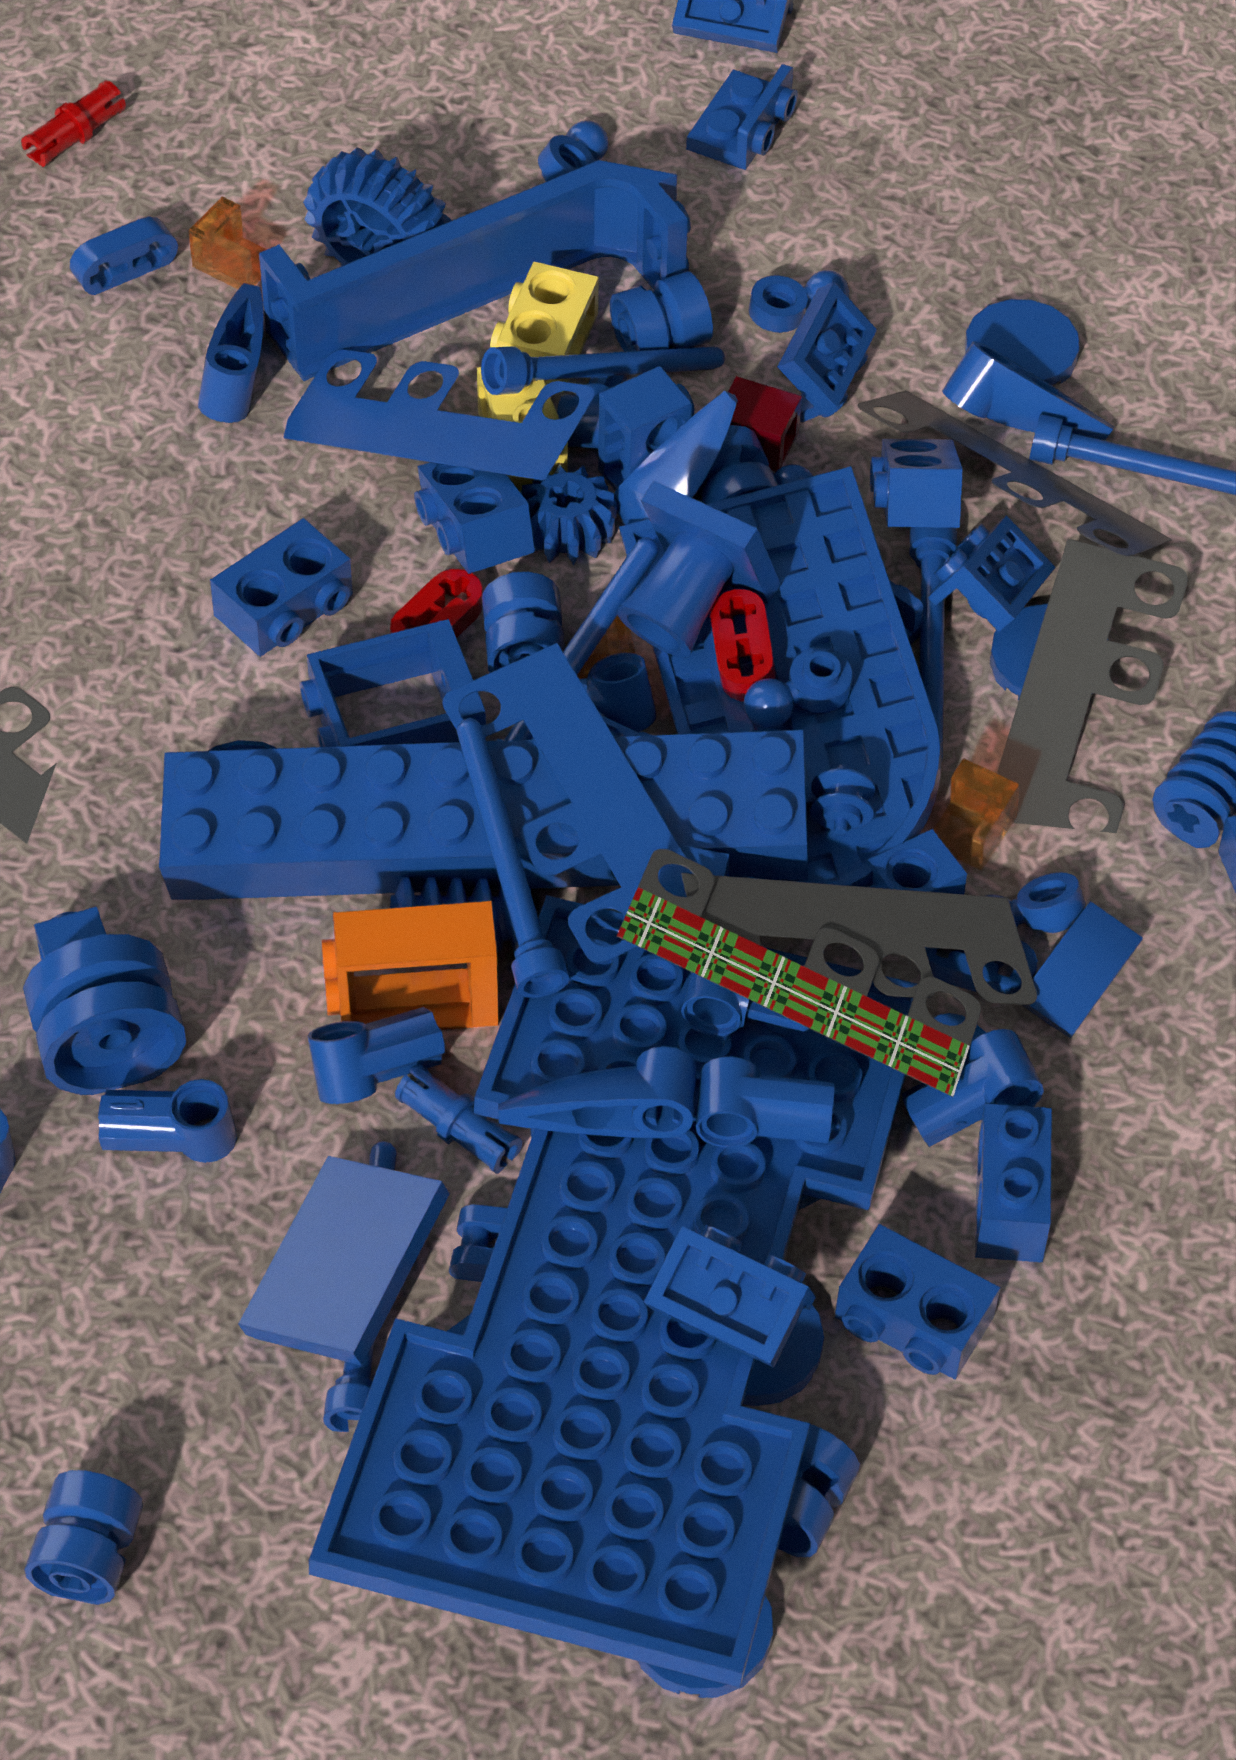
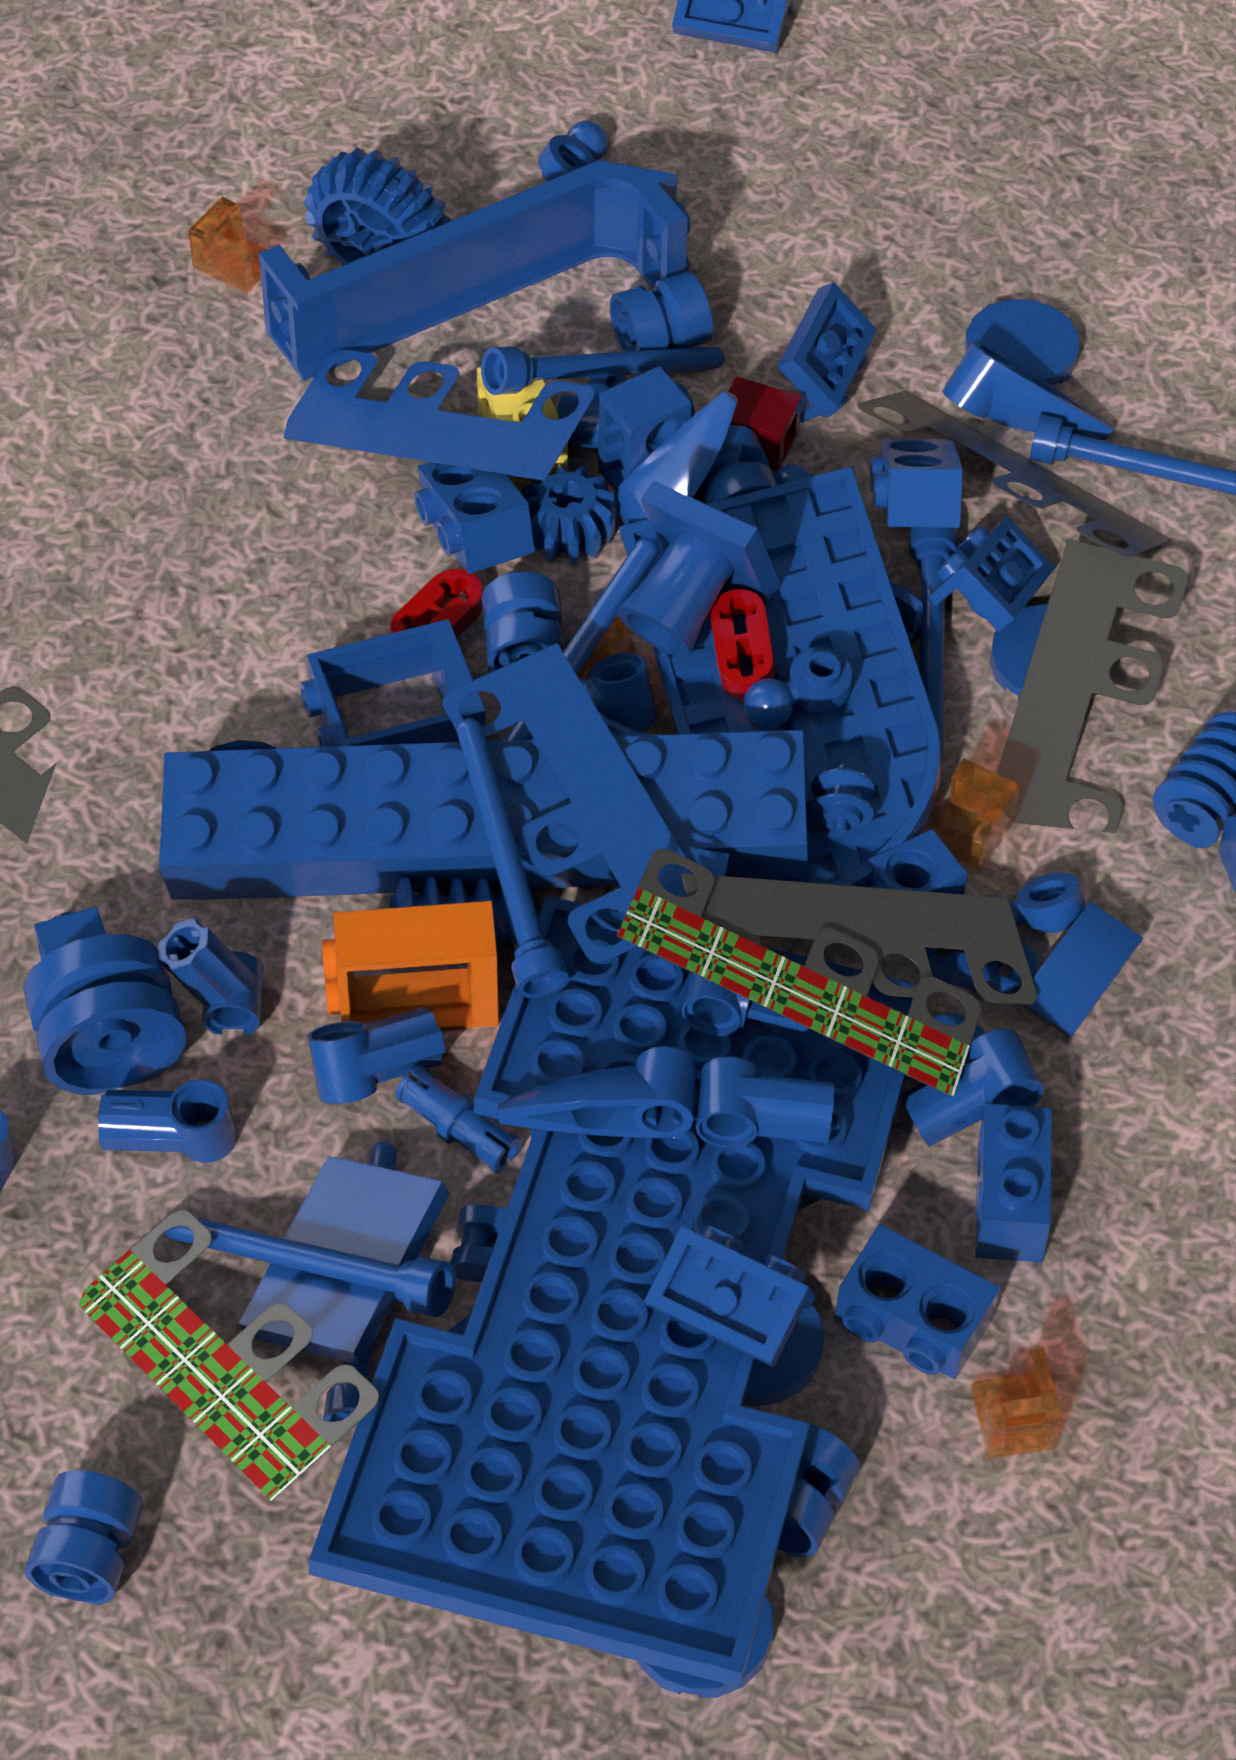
red pin [21,80,126,167] -> none
blue beam [69,217,178,295] -> none
blue piece [198,283,264,423] -> none
blue brick [210,518,353,657] -> none
light yellow brick [490,261,599,393] -> none
blue bracket [686,64,798,170] -> none
blue plate [748,270,850,333] -> none
none -> piece [78,1210,379,1501]
none -> blue piece [157,918,264,1035]
none -> blue piece [163,1214,456,1317]
none -> clear orange panel [971,1347,1063,1459]

